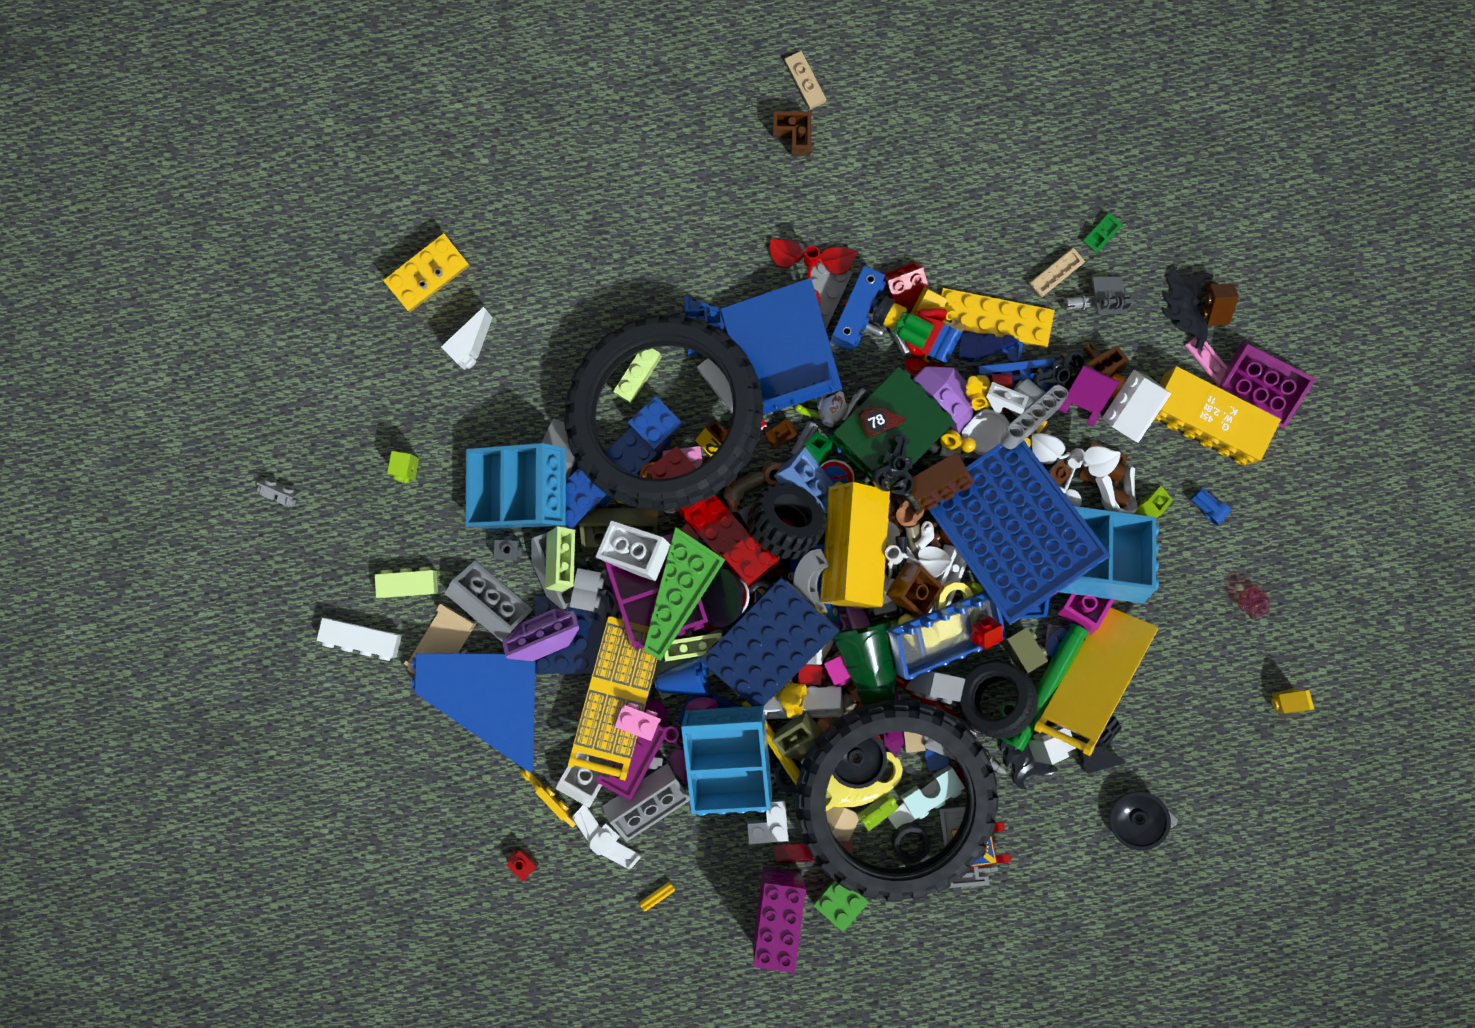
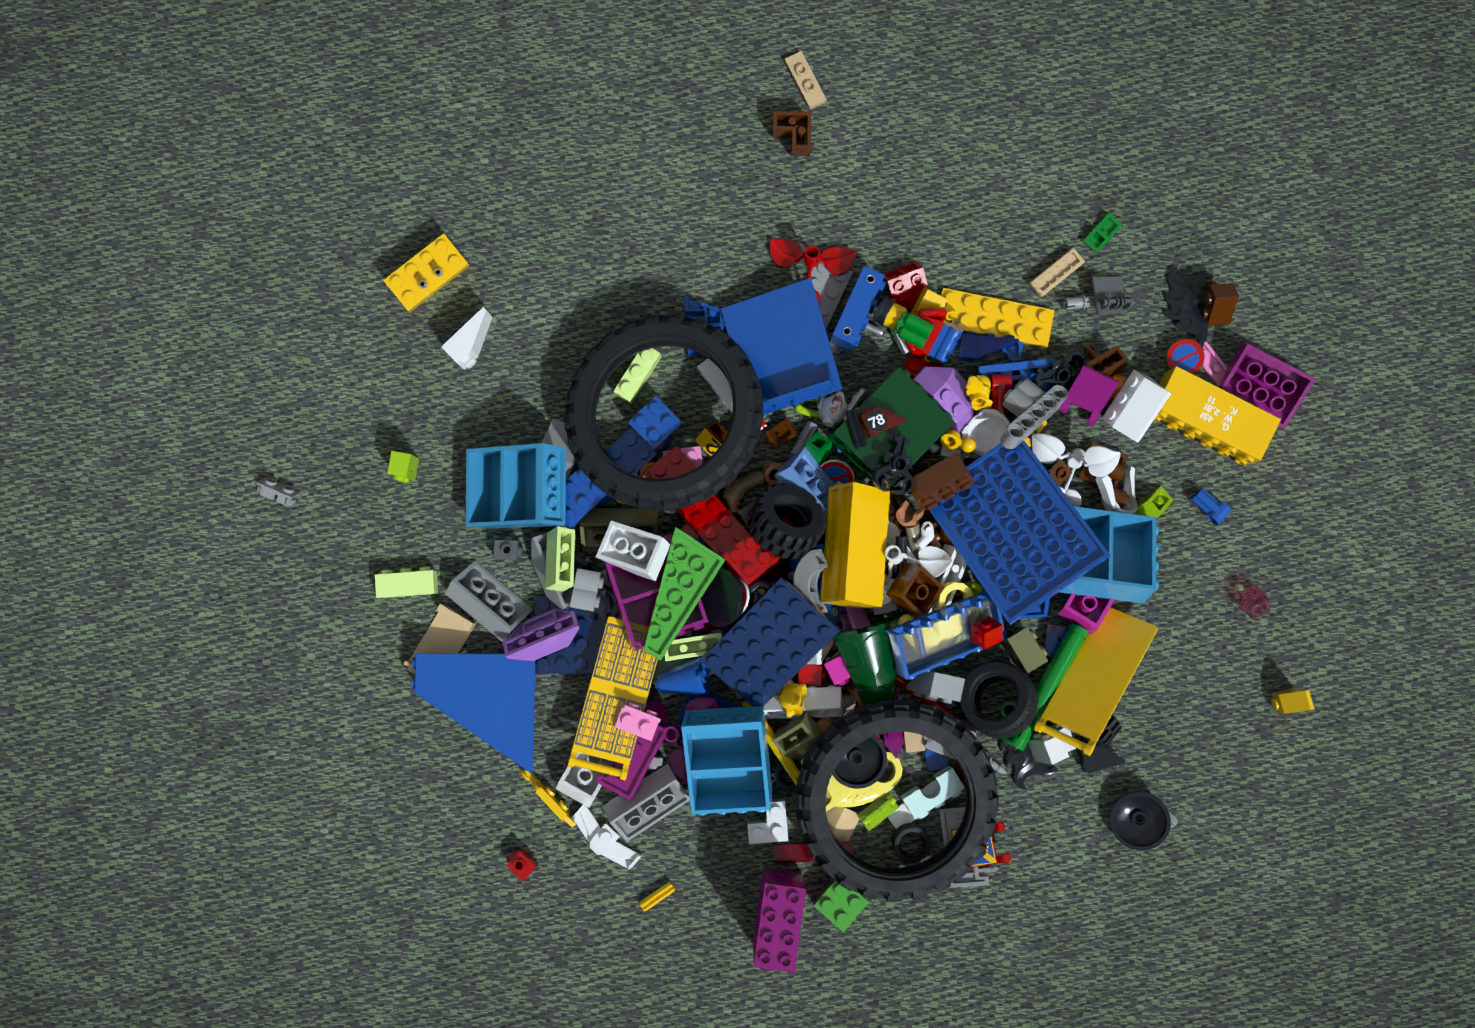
white brick [317,618,402,661] -> none
white slope [986,382,1029,417] -> none
none -> black axle [846,410,867,448]
none -> piece [1165,338,1205,374]

